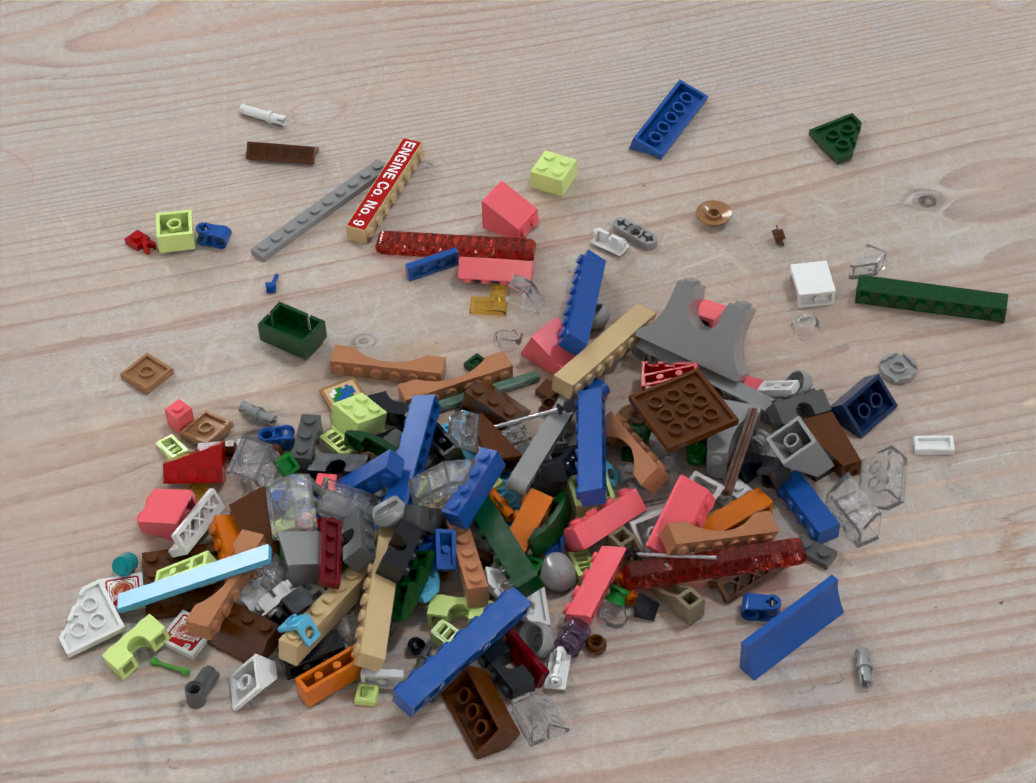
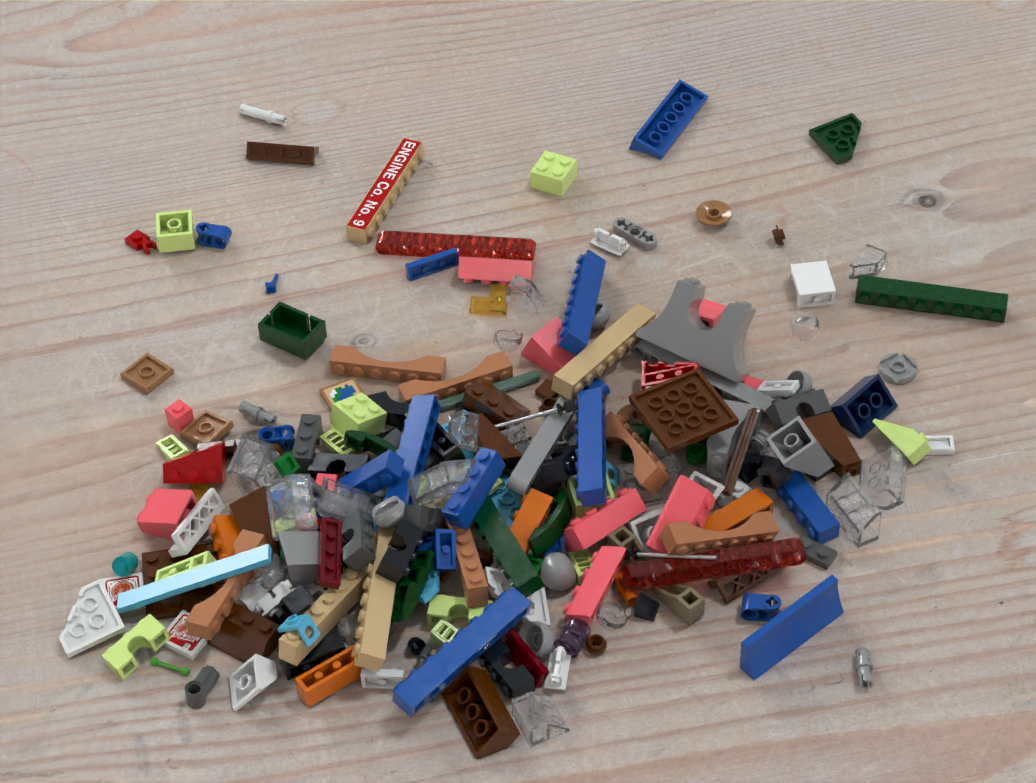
light grey plate [251,159,386,262] -> none
yellowish green tile [354,683,380,707] -> none
dark green tile [464,353,485,371] -> none
coral slope [481,181,539,243] -> none
orange pin [489,487,515,523] -> none
green wheel [605,584,630,607] -> none
none -> yellowish green slope [872,419,932,465]

